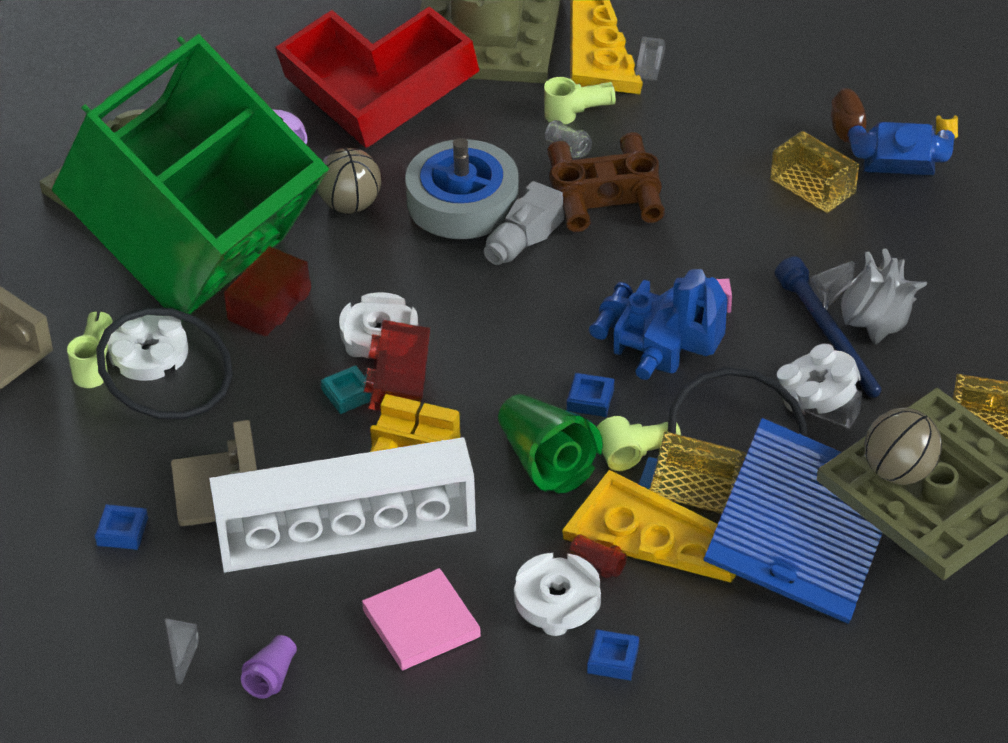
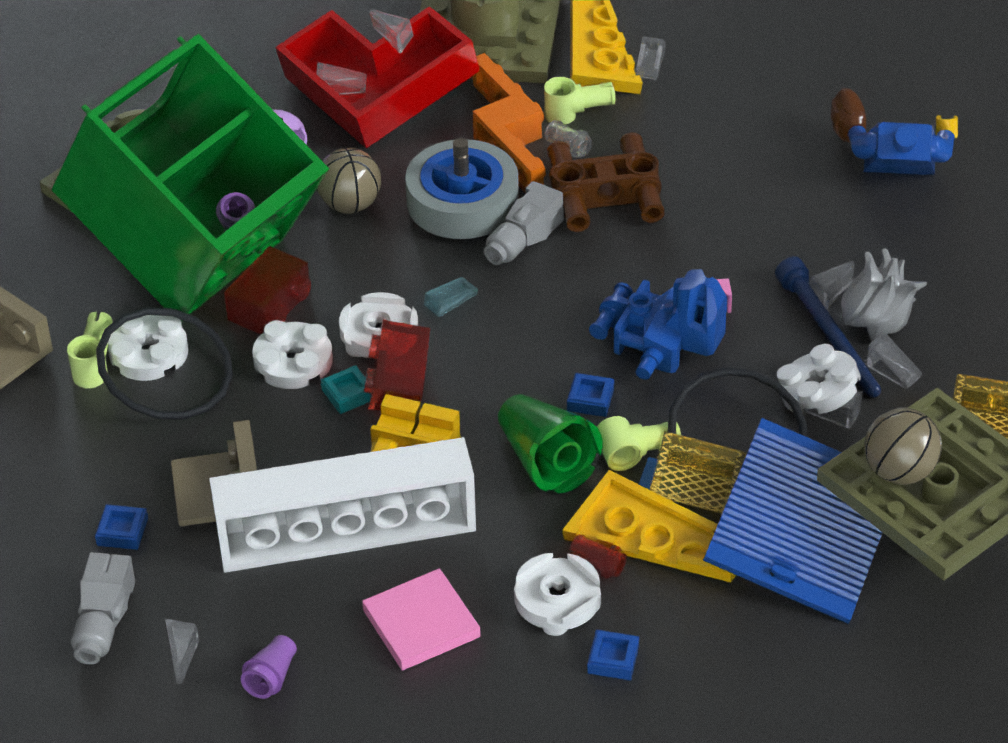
clear yellow panel [771,130,859,213] -> none
none -> light grey piece [71,552,136,665]
none -> medium lavender cone [216,192,255,232]
none -> white plate [252,320,333,389]
none -> clear piece [316,62,367,95]
none -> clear piece [369,9,414,54]
none -> clear light blue piece [424,277,478,317]
none -> orange bracket [473,53,546,193]
none -> clear piece [866,332,922,390]

